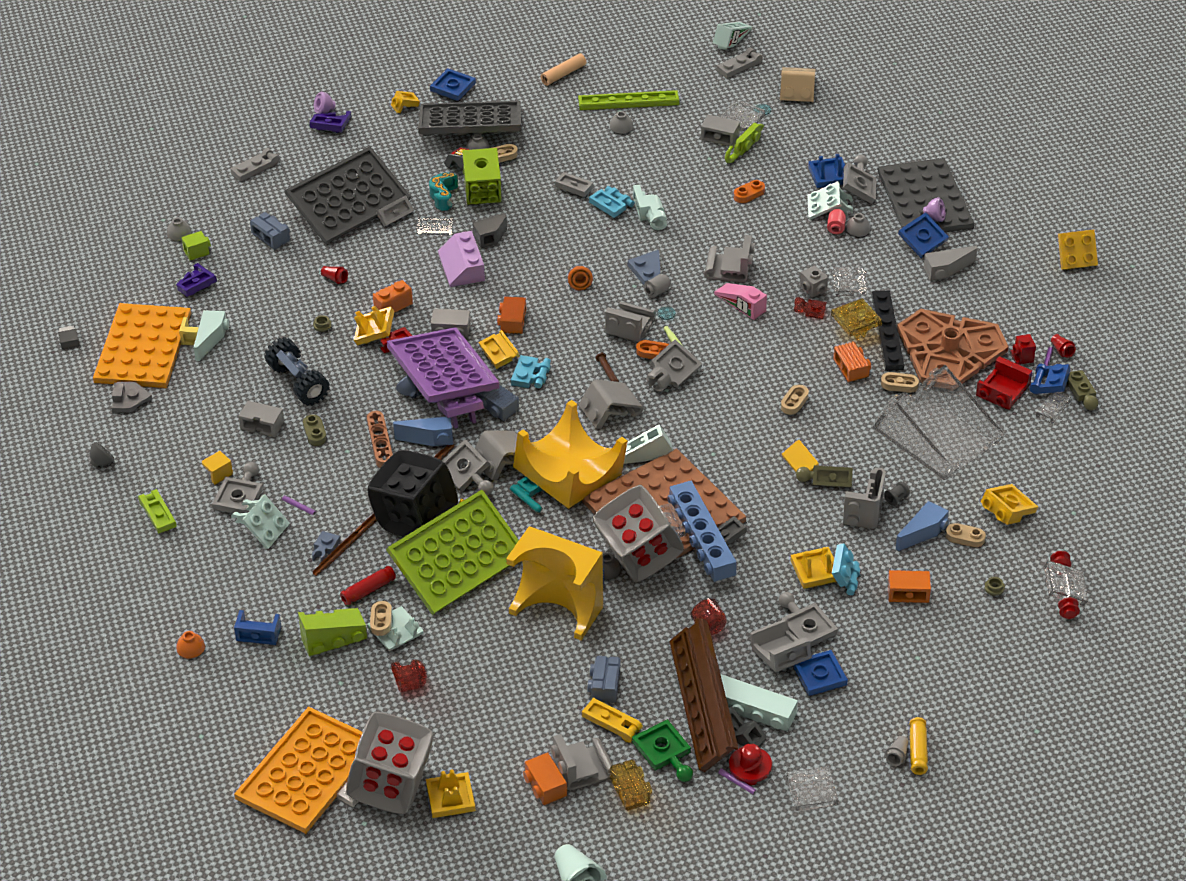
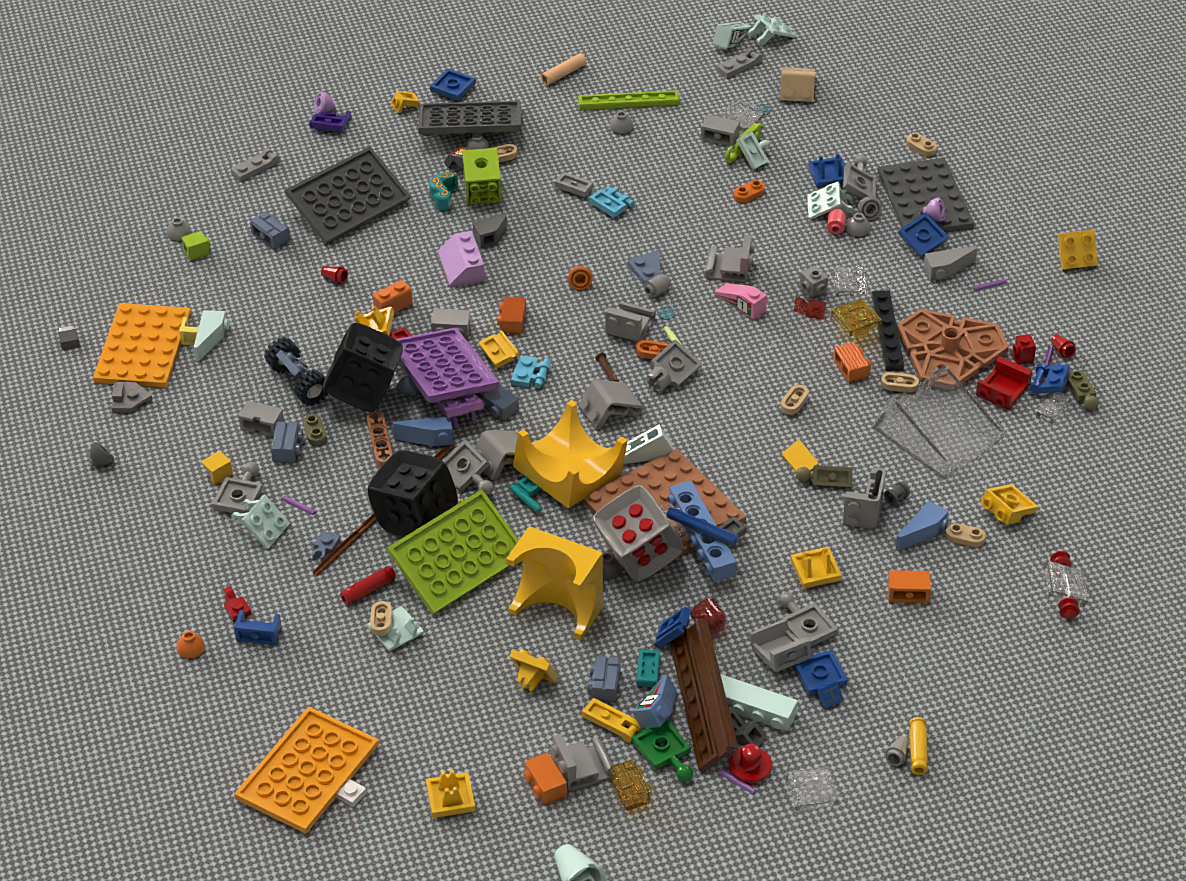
lime plate [138,489,177,534] -> none
dark purple wing [176,263,217,297] -> none
lime wedge [298,608,367,657] -> none
olive plate [313,315,332,332] -> none
light grey piece [346,712,433,814] -> none
light grey plate [376,195,414,227] -> none
clear red helmet [391,659,427,693] -> none
clear plate [416,218,453,236] -> none
light aqua plate [633,185,667,230] -> none
medium azure plate [832,543,860,595] -> none
olive plate [984,577,1005,596] -> none
none -> red plate [223,586,252,622]
none -> sand blue brick [271,422,303,463]
none -> black piece [323,323,403,412]
none -> yellow plate [509,649,558,692]
none -> medium blue slope [632,674,677,729]
none -> teal plate [636,650,660,687]
none -> blue plate [653,606,691,649]
none -> blue axle [667,507,739,546]
none -> light aqua plate [736,131,769,170]
none -> light aqua plate [747,14,796,46]
none -> blue tile [816,680,844,708]
none -> light grey brick [858,196,882,221]
none -> tan plate [906,133,937,157]
none -> medium lavender piece [972,279,1007,291]

